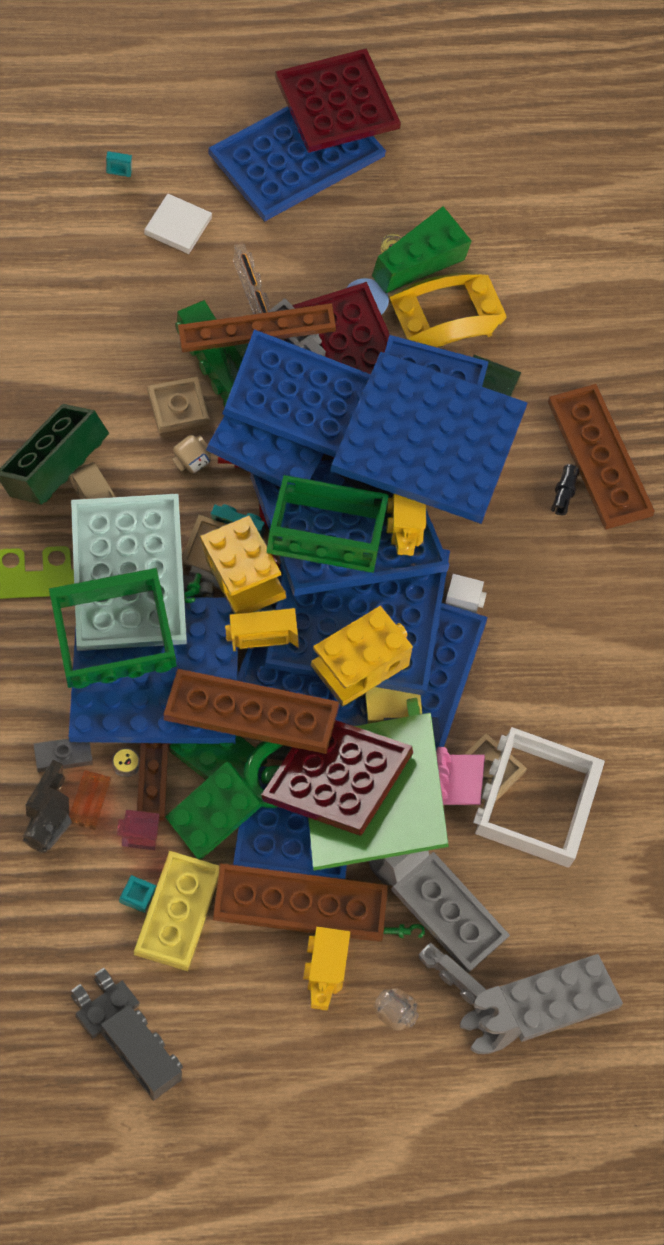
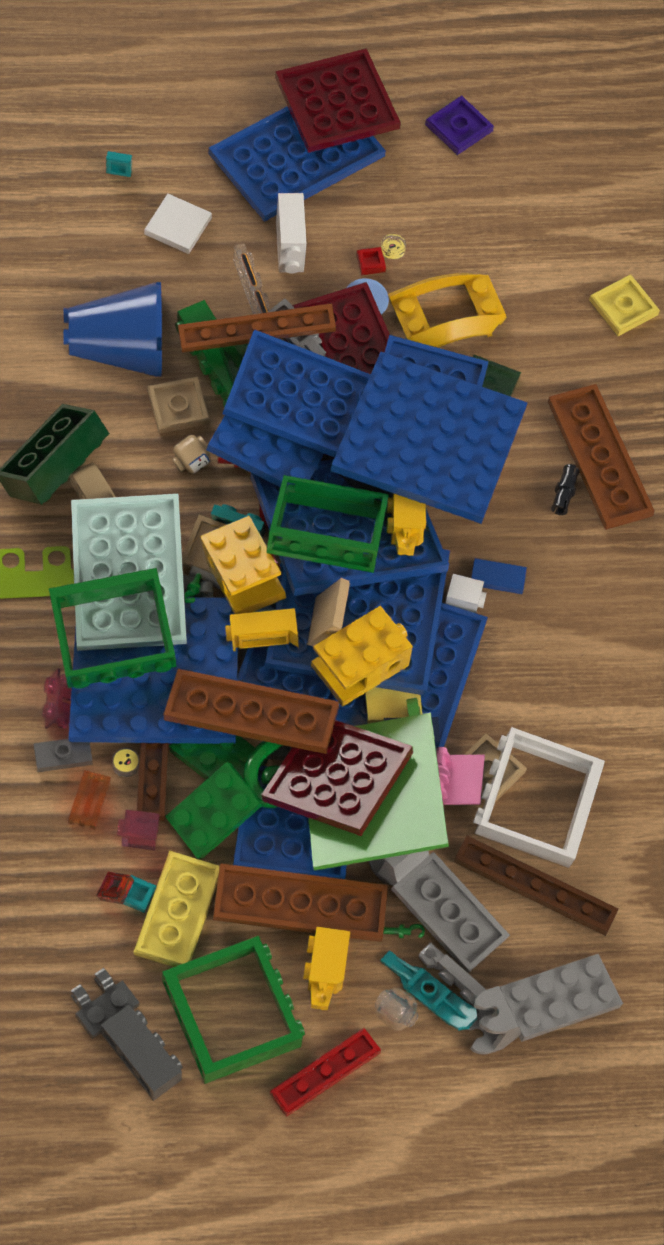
clear smoke plate [22,760,71,853] -> none
green wedge [371,206,472,293] -> none
none -> clear pink hinge [42,668,72,729]
none -> blue cone [63,282,162,377]
none -> clear red tile [96,872,134,904]
none -> green window [162,936,305,1084]
none -> red tile [270,1028,381,1117]
none -> white brick [276,193,307,274]
none -> tan tile [307,578,350,647]
none -> red tile [356,247,386,275]
none -> teal piece [380,950,478,1031]
none -> dark purple tile [425,95,494,155]
none -> reddish brown plate [454,836,619,936]
none -> blue tile [471,558,527,594]
none -> light yellow tile [589,274,660,336]

